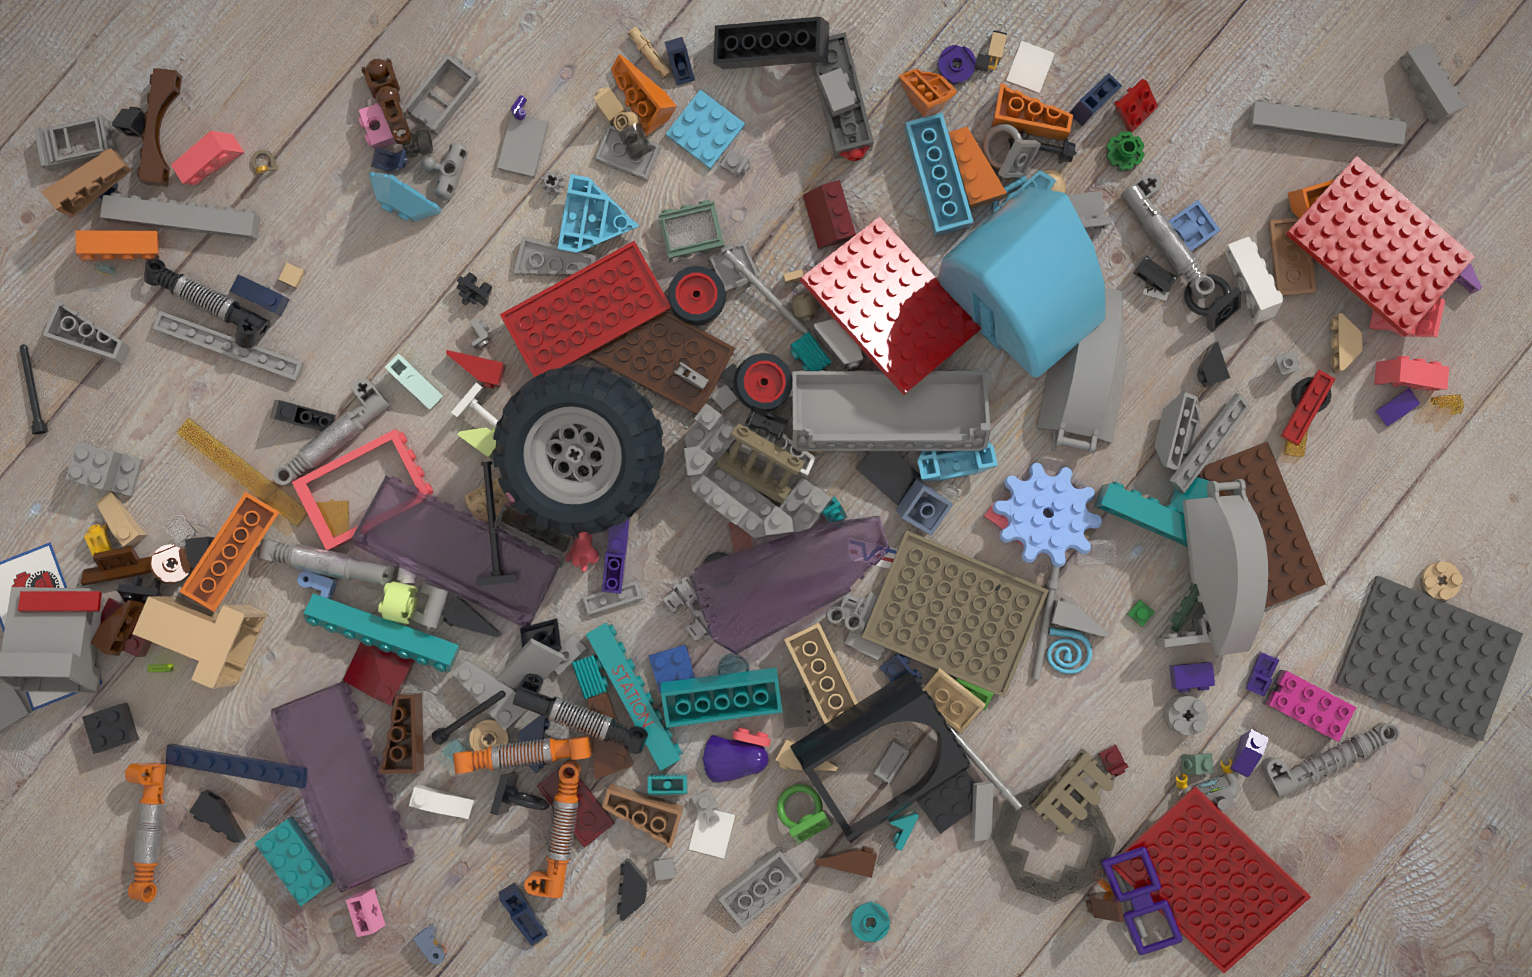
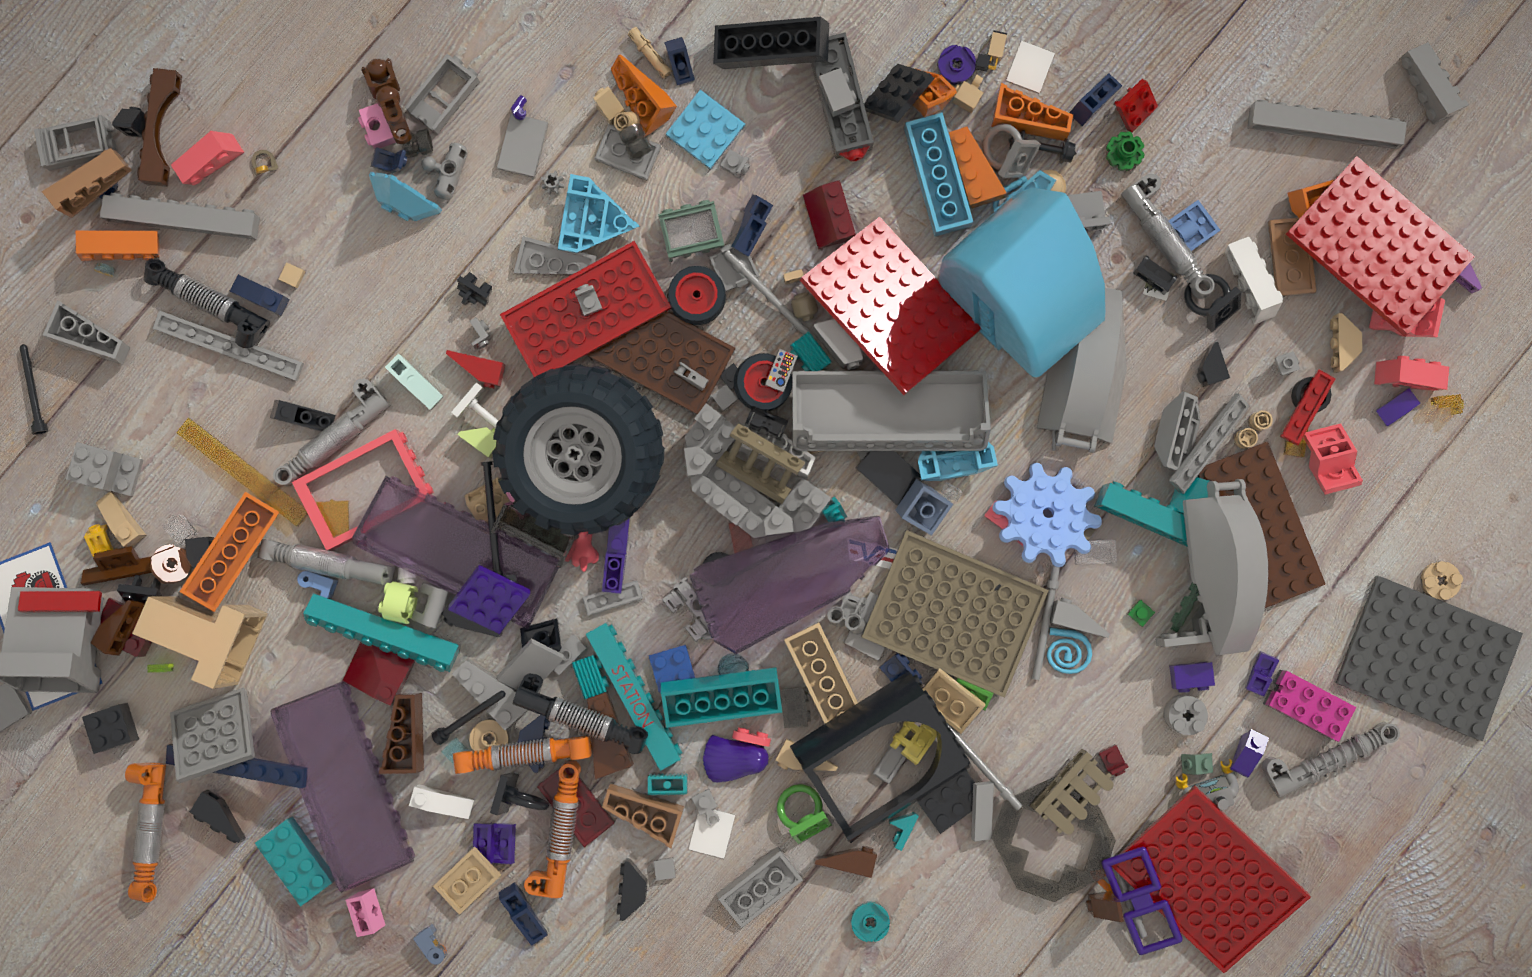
none -> light grey plate [170,688,255,783]
none -> tan plate [433,847,501,915]
none -> dark purple plate [448,565,530,634]
none -> dark purple slope [473,823,516,864]
none -> light grey bracket [575,284,603,316]
none -> dark blue slope [731,194,773,257]
none -> tile [765,349,797,392]
none -> black plate [864,63,934,123]
none -> light yellow plate [890,721,937,765]
none -> tan brick [953,75,984,114]
none -> tan wheel [1234,428,1258,449]
none -> tan wheel [1248,410,1273,431]
none -> coral bracket [1303,423,1363,495]

